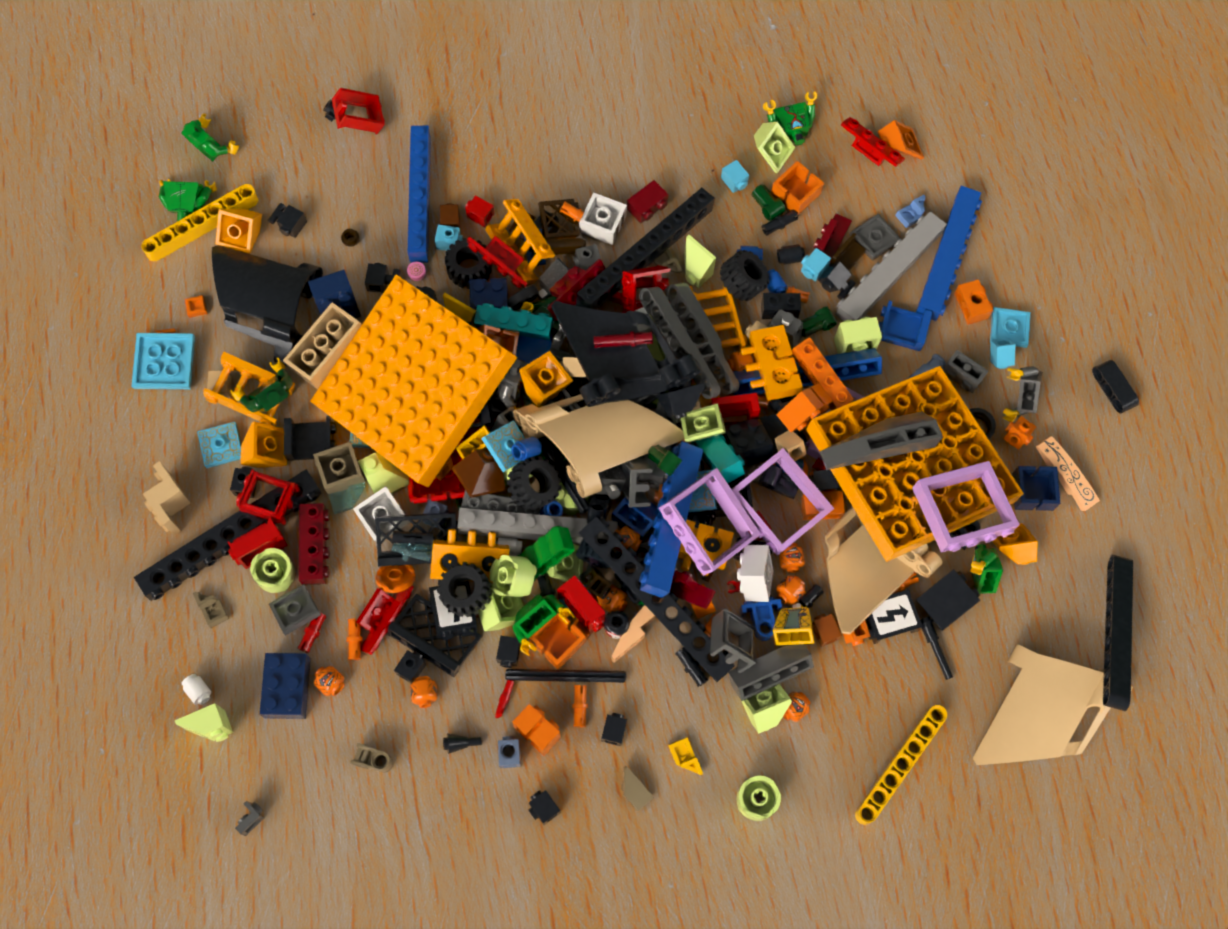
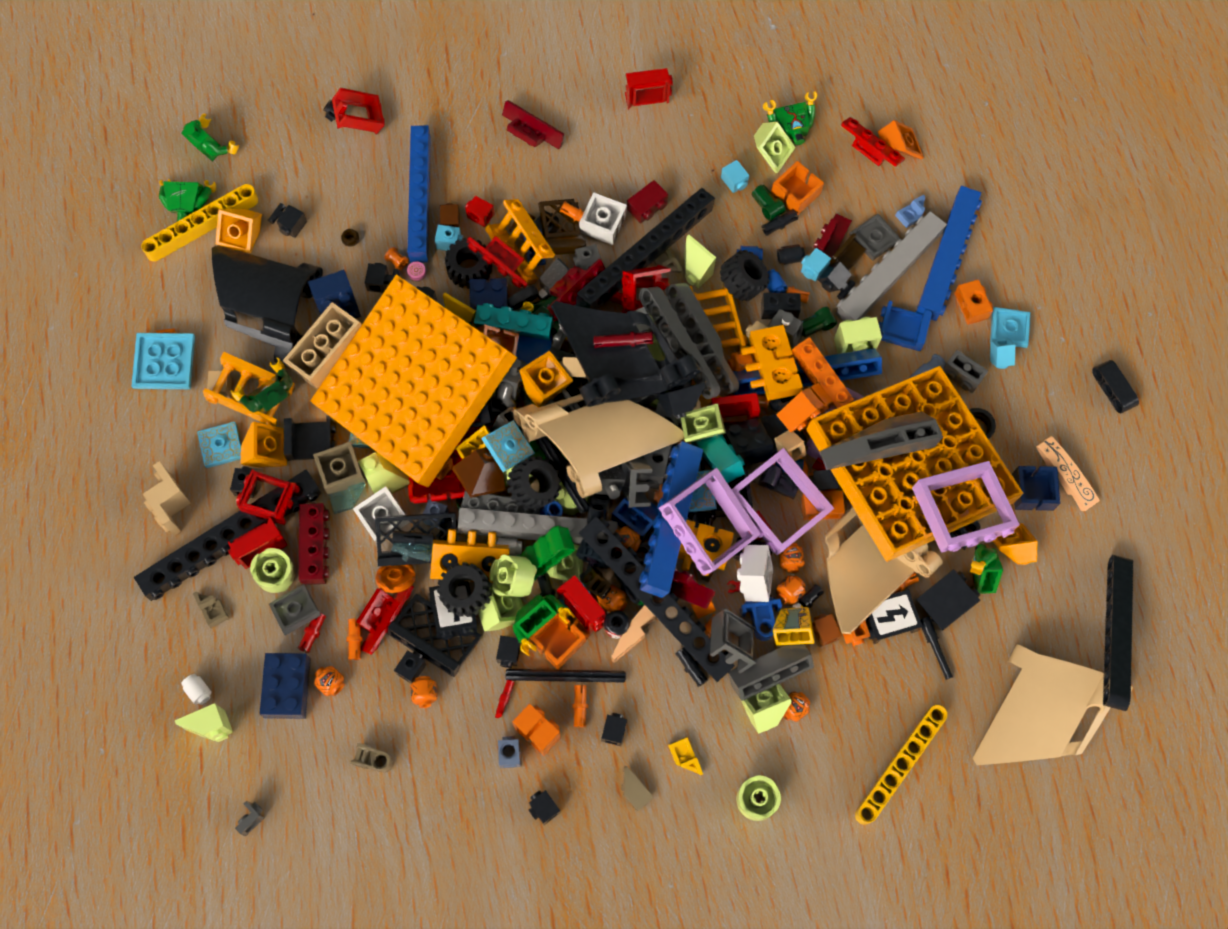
orange tile [185,295,208,318] -> none
black cone [443,733,482,754] -> none
blue brick [511,437,542,461] -> none
dark green piece [648,445,683,476] -> none
dark grey torso [1002,366,1043,422] -> none
orange brick [1003,416,1037,450] -> none
none -> orange bush [384,247,409,271]
none -> dark red bracket [502,100,564,149]
none -> red window [625,68,673,110]

